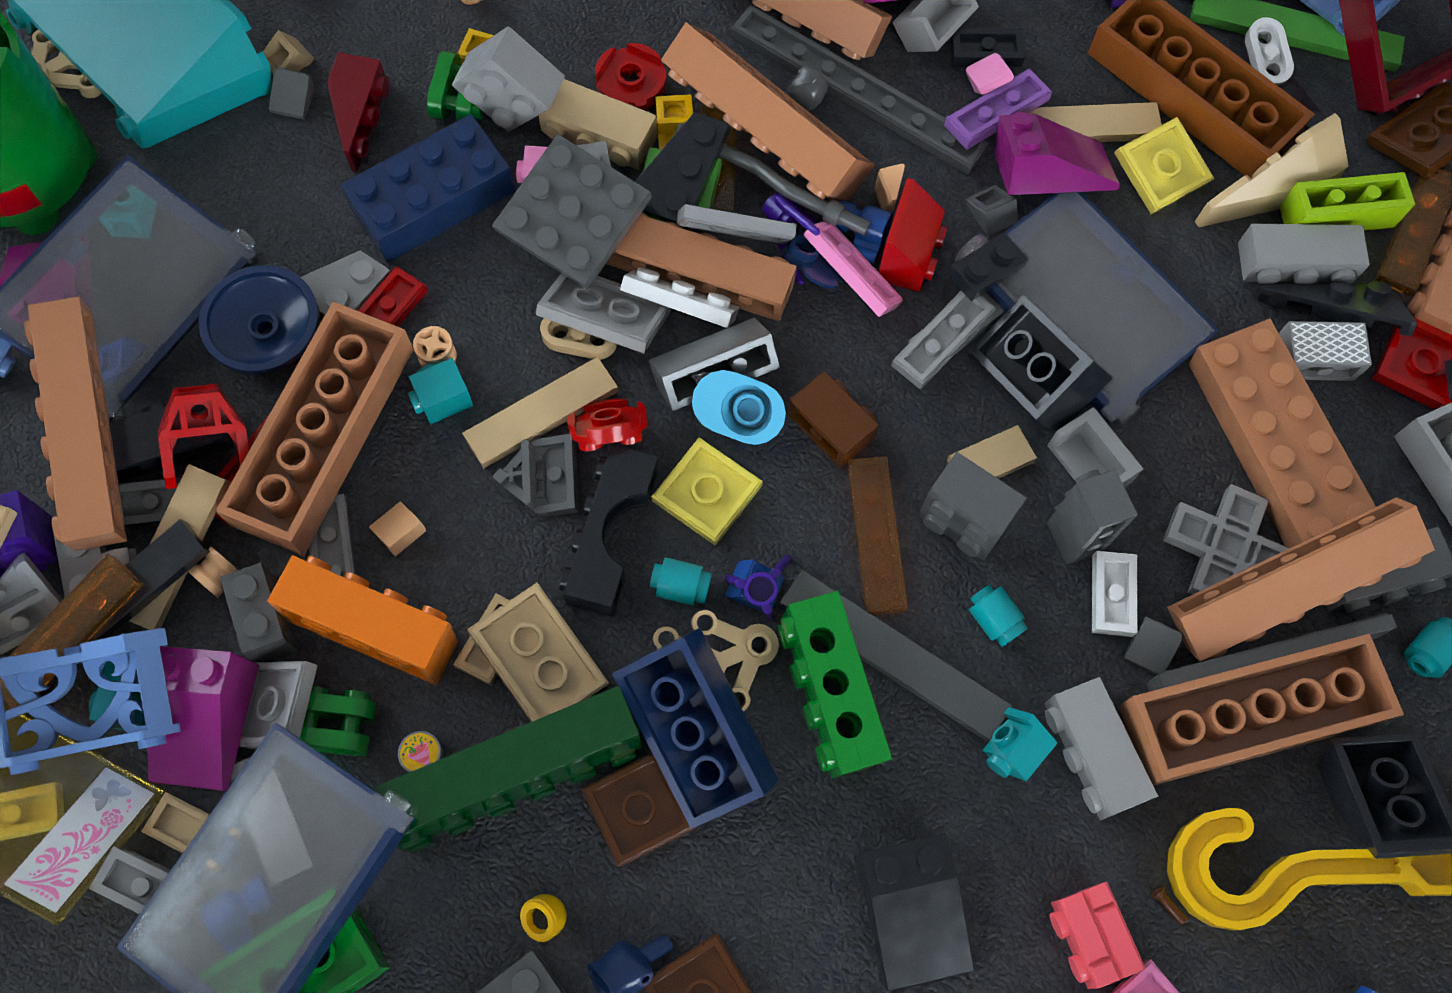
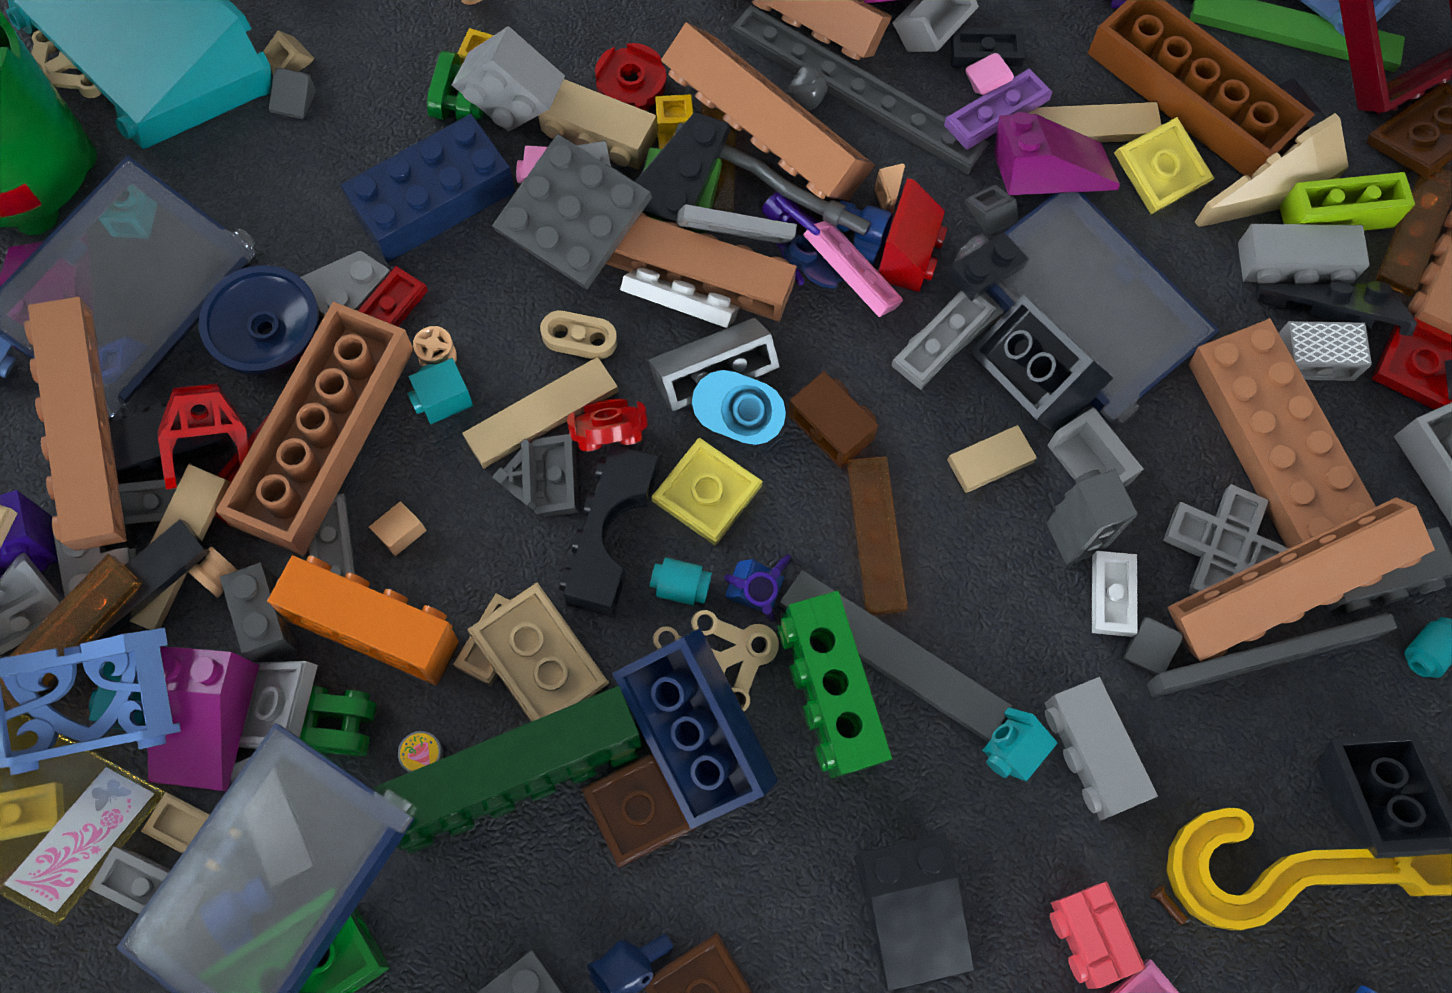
dark red slope [327,52,390,172] -> none
yellow piece [520,894,567,942] -> none
light grey tile [536,273,671,354] -> none
dark grey brick [918,452,1027,560] -> none
teal brick [968,584,1028,647] -> none
nougat brick [1118,634,1404,786] -> none
white plate [1245,17,1294,86] -> none

